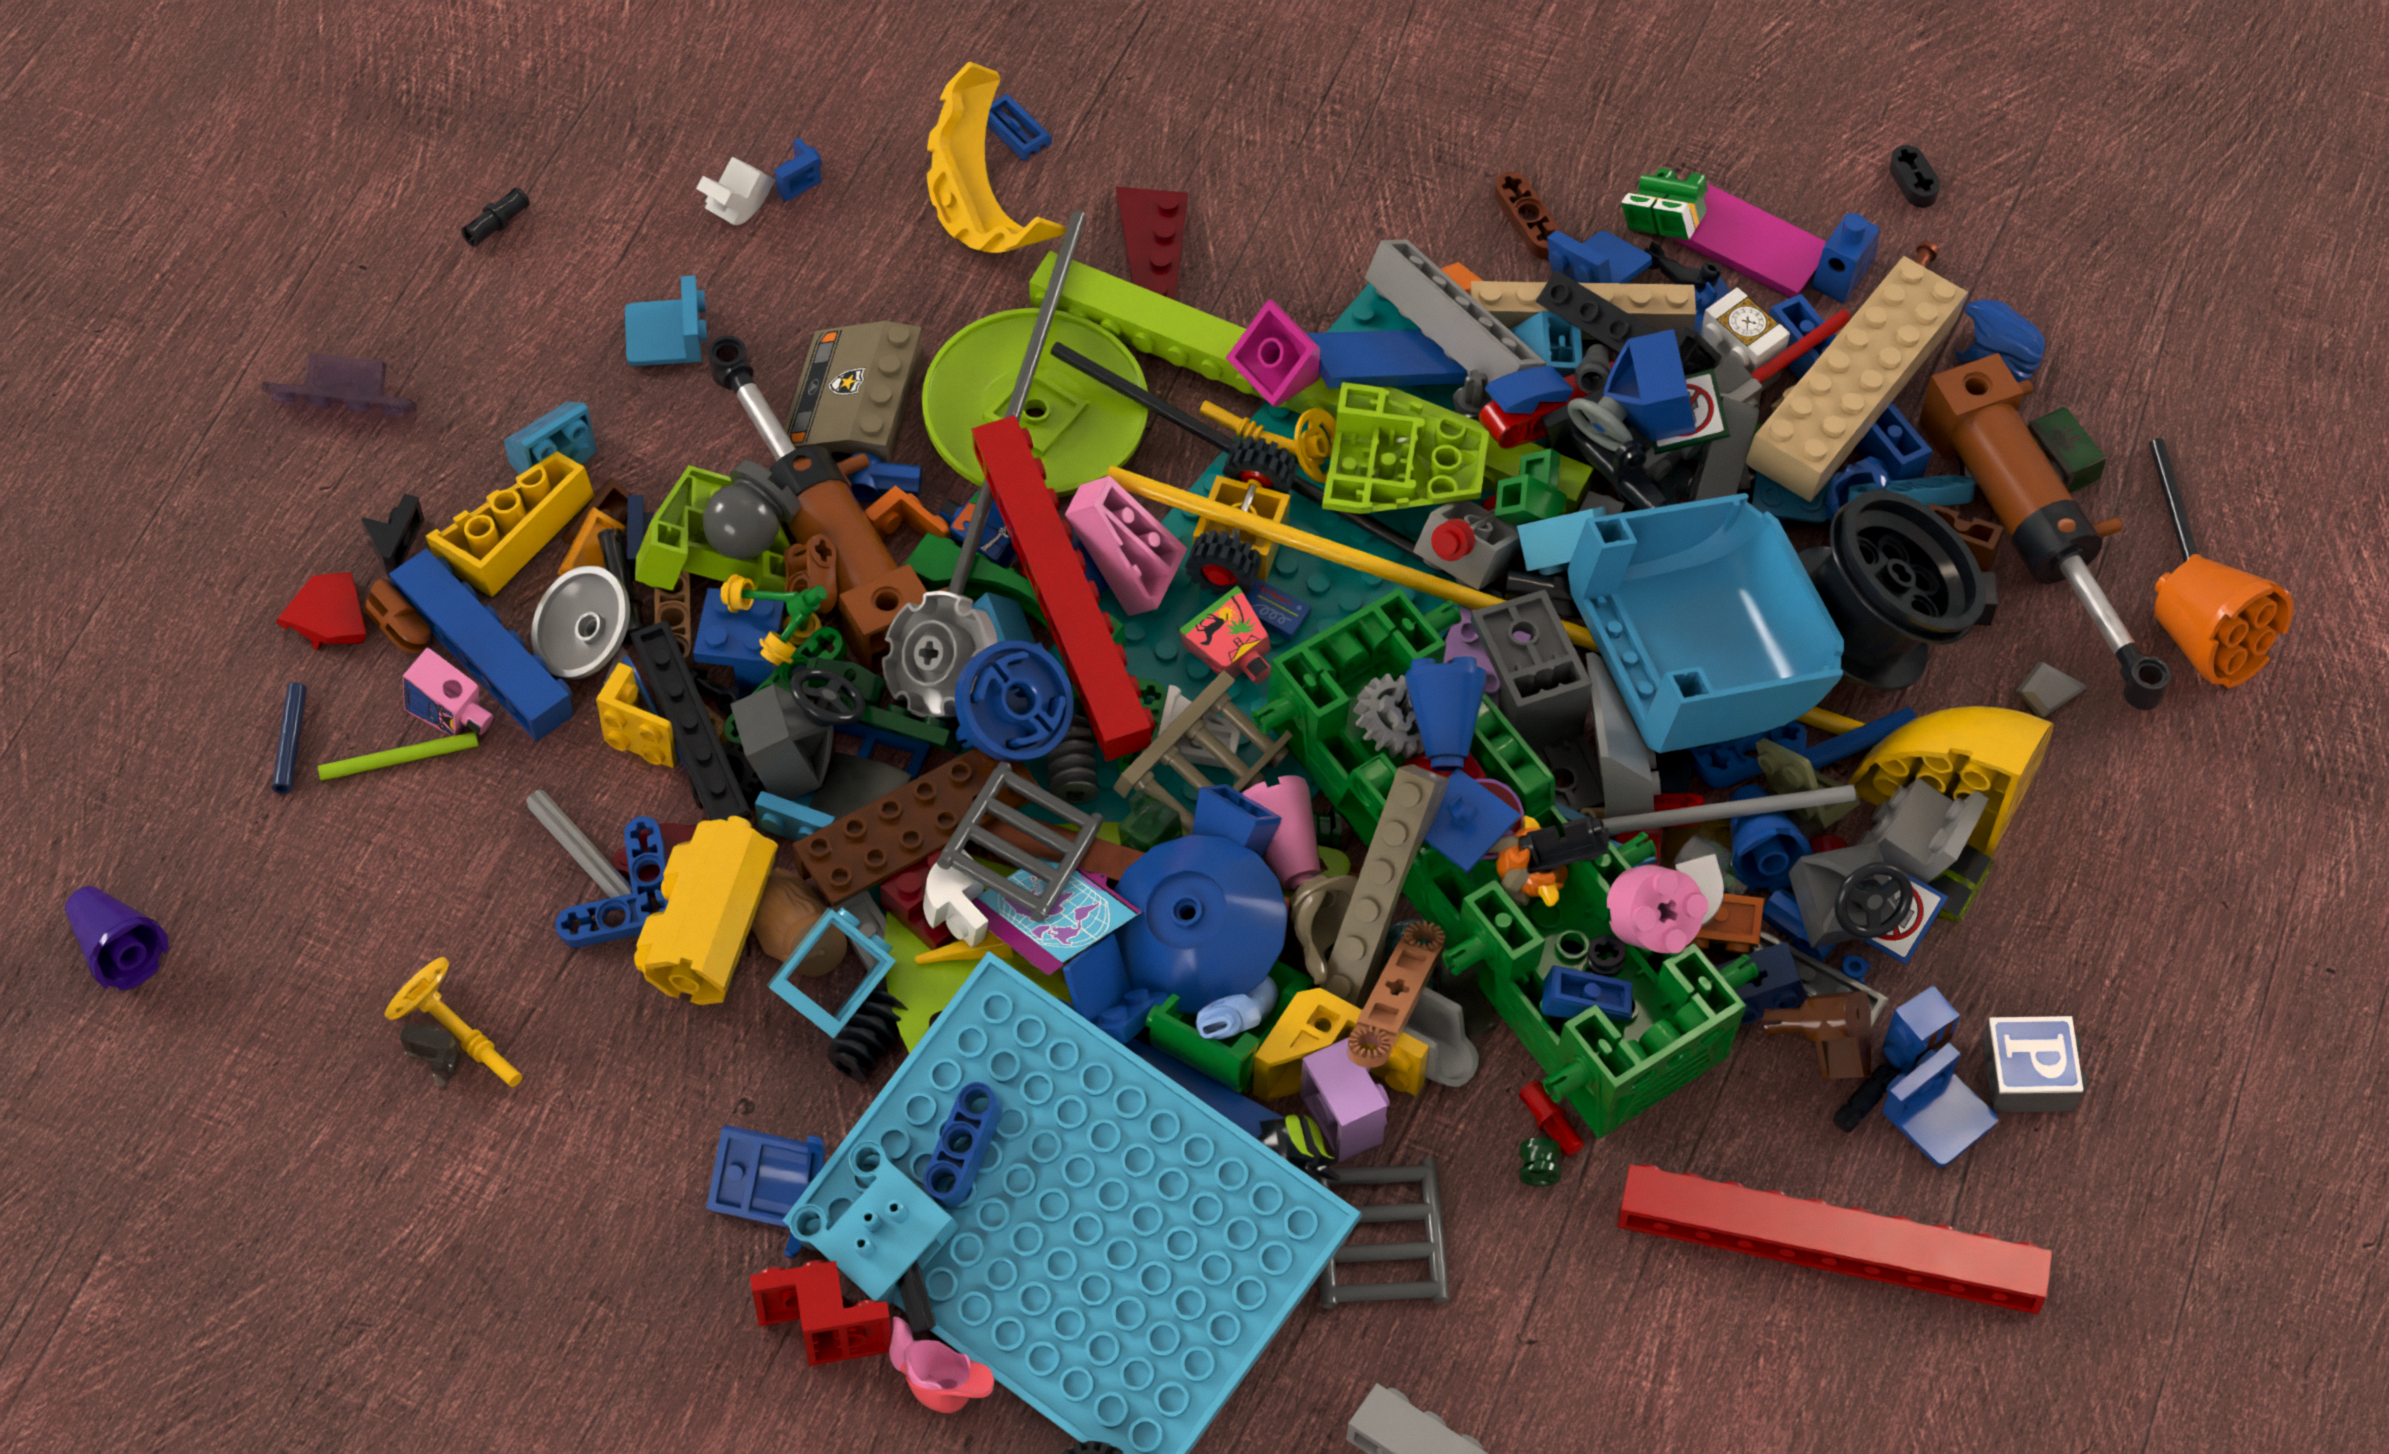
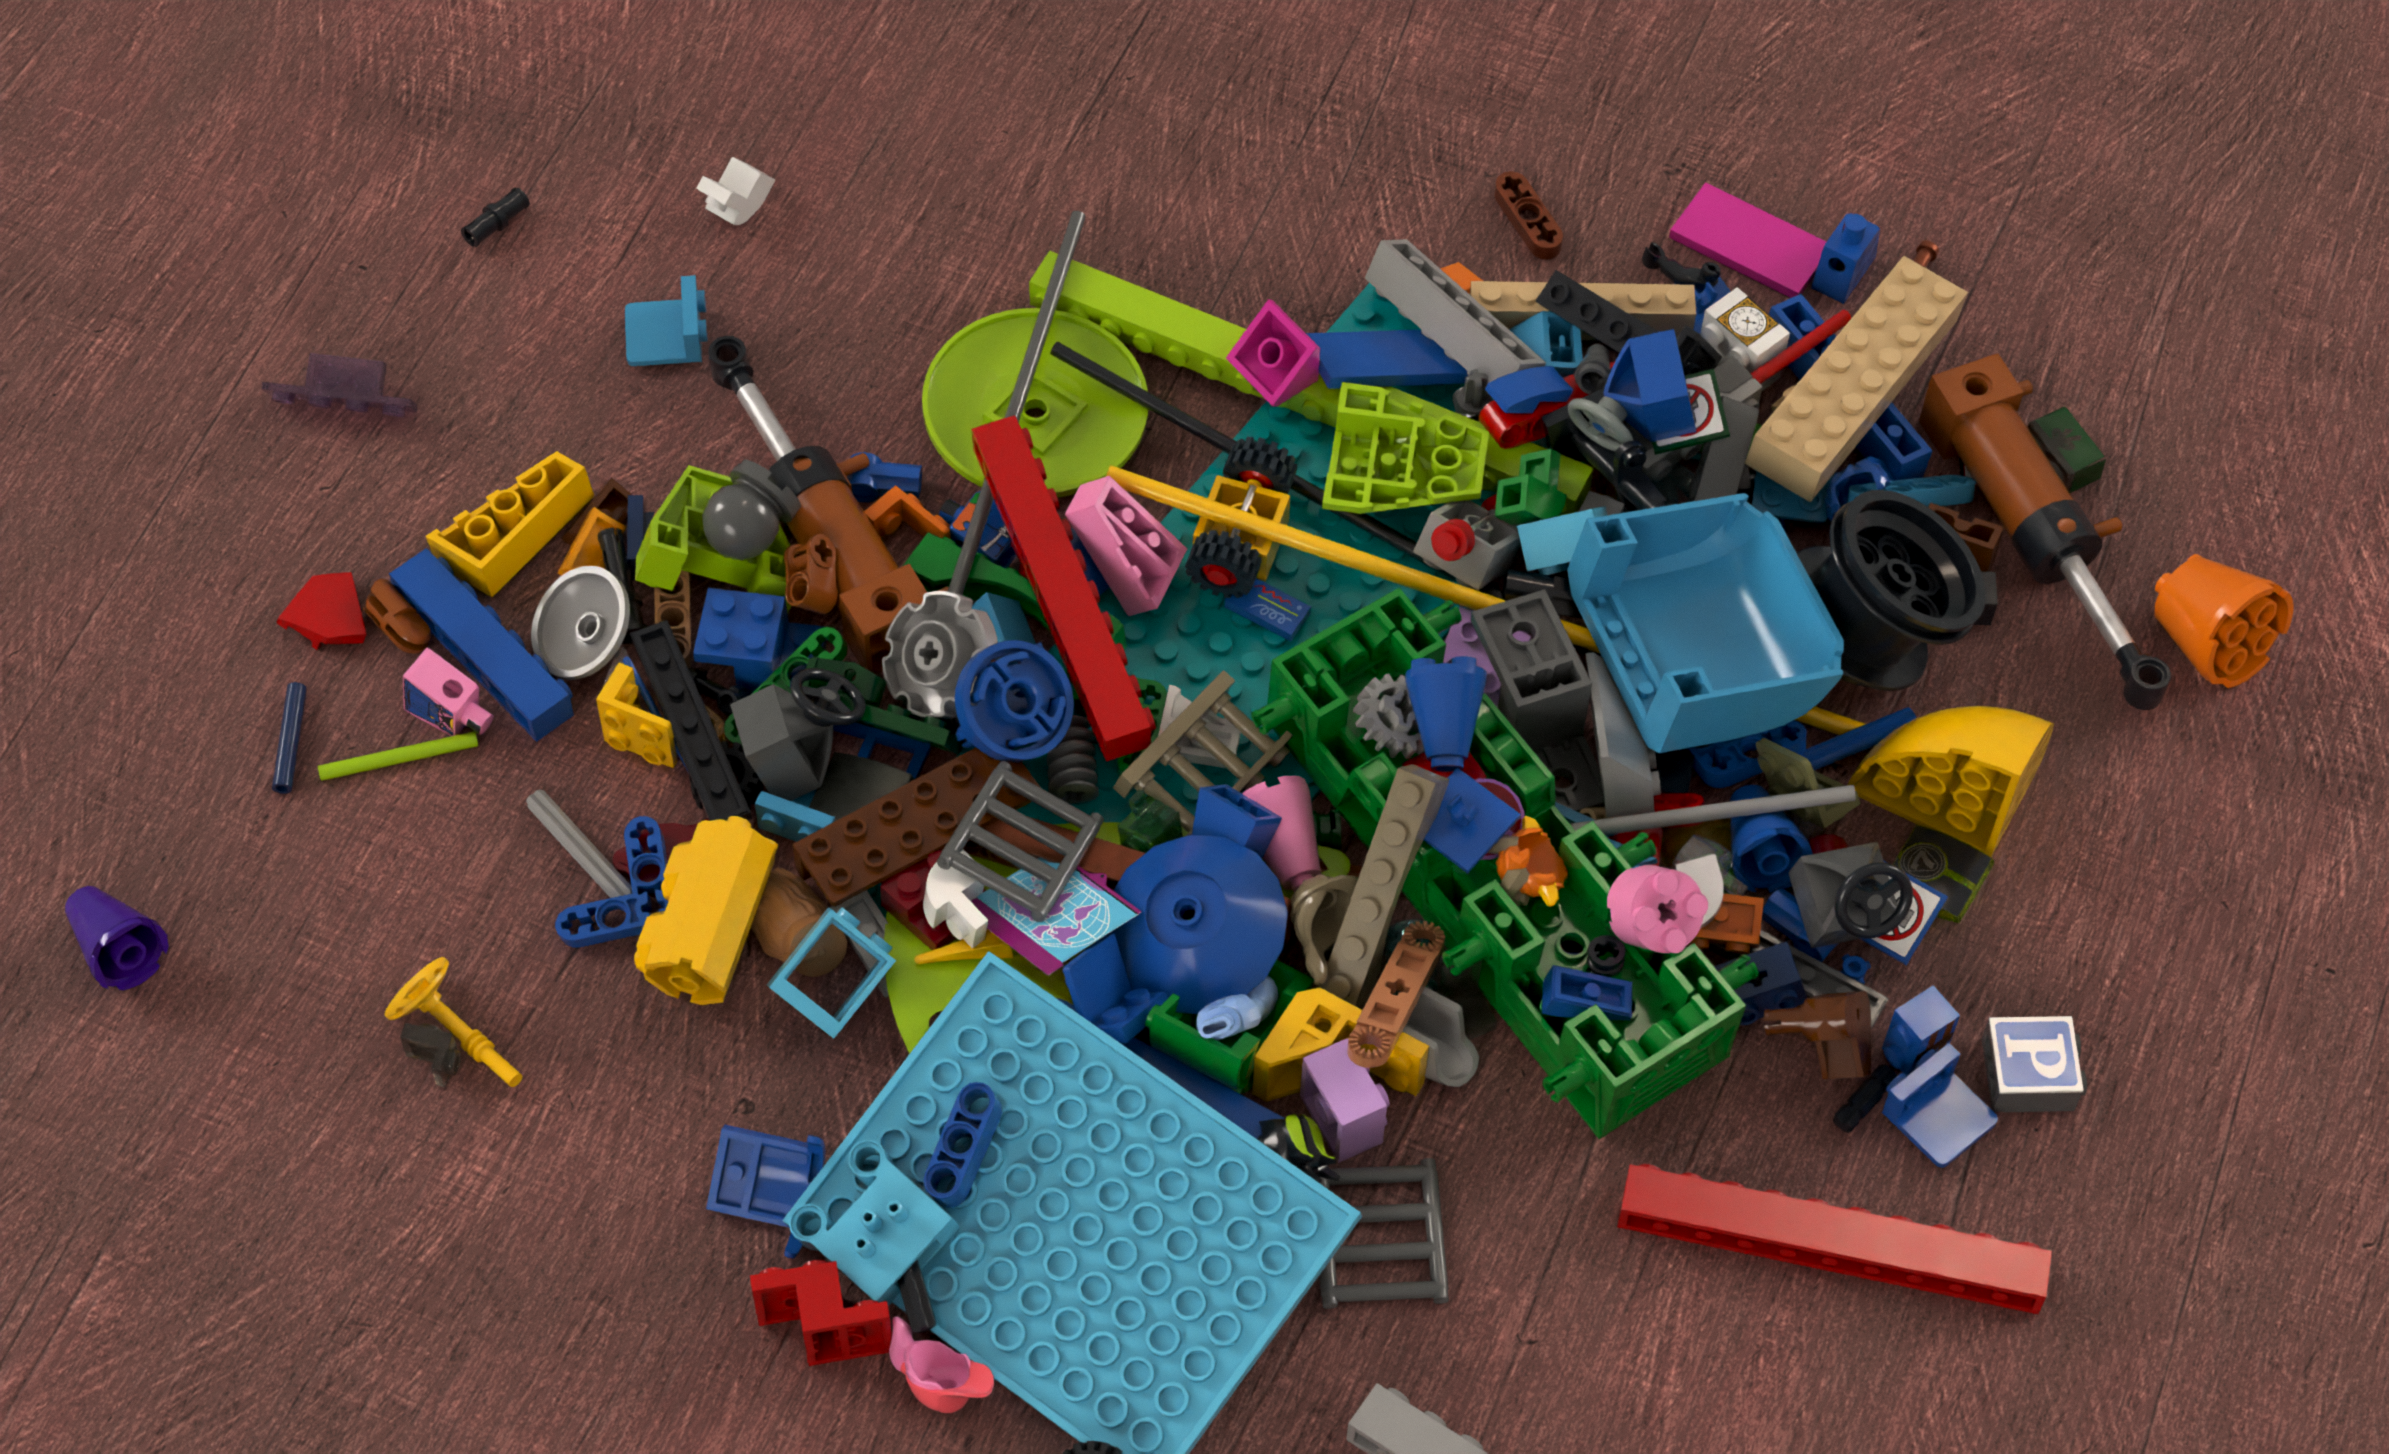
black slope [361,494,424,578] -> none
dark azure slope [504,402,597,474] -> none
plant [721,574,827,666] -> none
blue bracket [774,138,822,202] -> none
dark tan piece [784,321,923,463] -> none
black piece [827,989,908,1083] -> none
yellow windscreen [927,62,1067,253] -> none
blue tile [987,94,1052,161] -> none
dark red wing [1116,187,1188,301] -> none
coral torso [1179,586,1271,684] -> none
yellow dish [1199,400,1336,484] -> none
red axle [1518,1080,1584,1157] -> none
dark green wheel [1519,1138,1561,1187] -> none
black hinge [1520,815,1609,874] -> none
blue bracket [1547,230,1652,284] -> none
green hips [1621,168,1708,240] -> none
light grey bracket [1855,778,1989,884] -> none
black beam [1889,145,1940,208] -> none
blue hair [1955,299,2045,383] -> none
light grey piece [2016,662,2086,718] -> none
black bar [2149,438,2198,563] -> none

